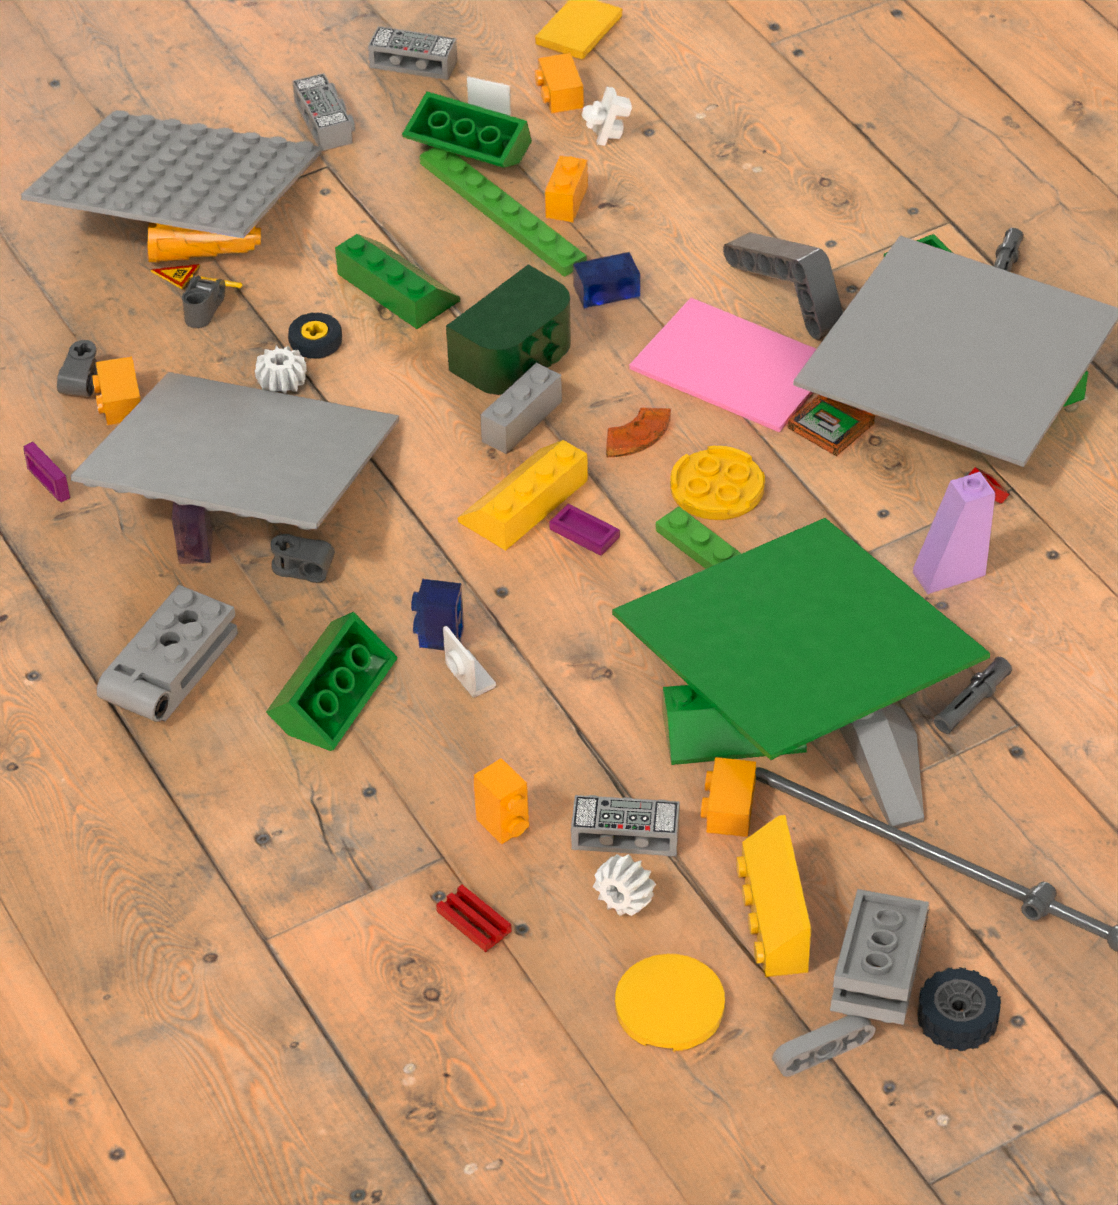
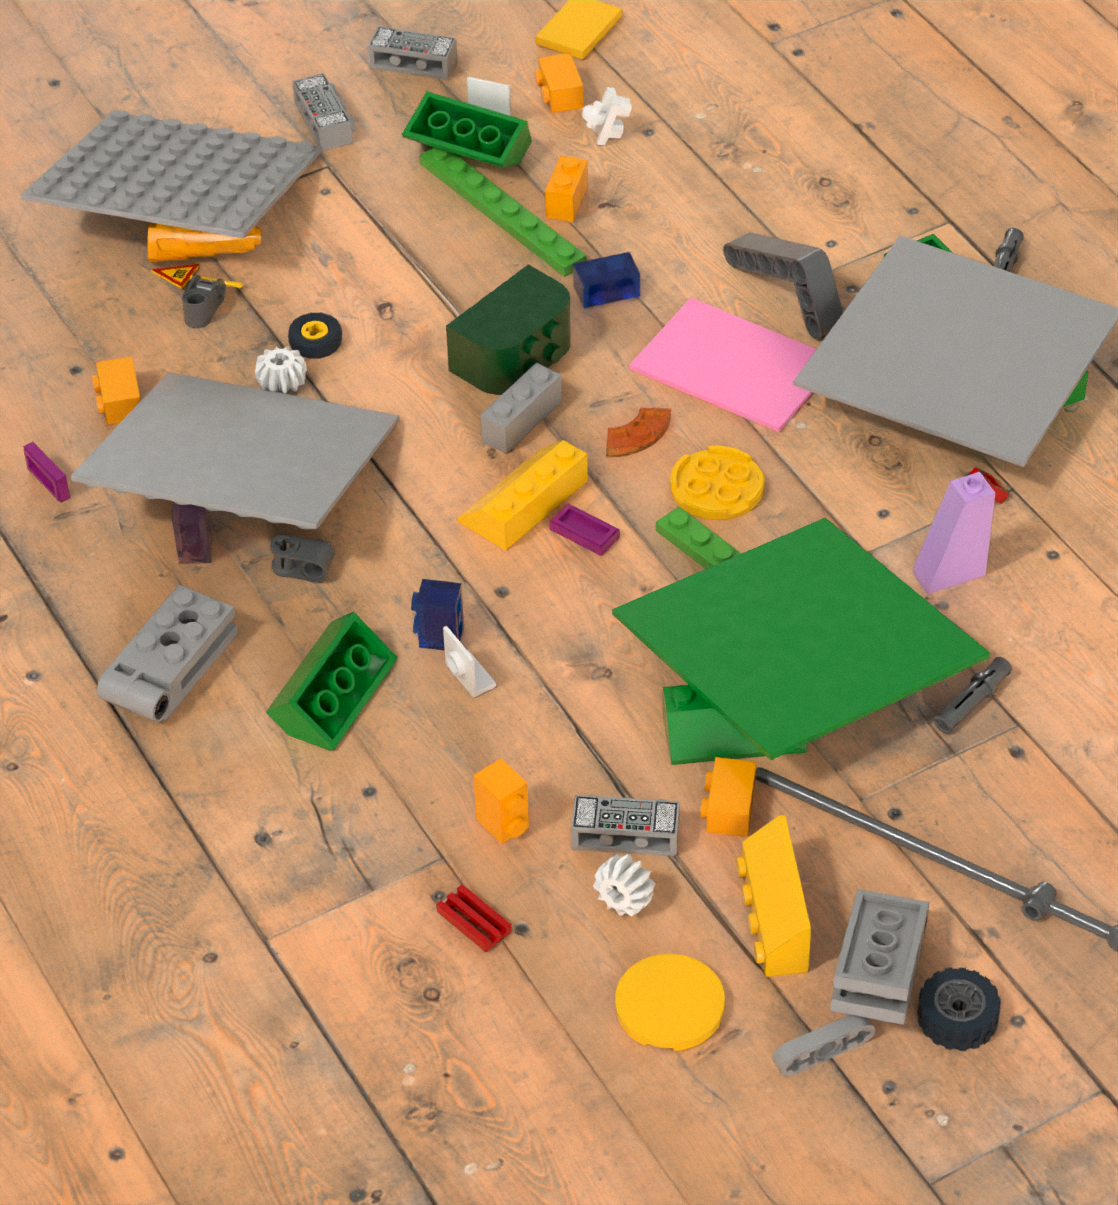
dark grey piece [57,340,98,397] -> none
green slope [335,234,460,329] -> none
tile [788,395,875,456] -> none
light grey wedge [840,704,924,829] -> none

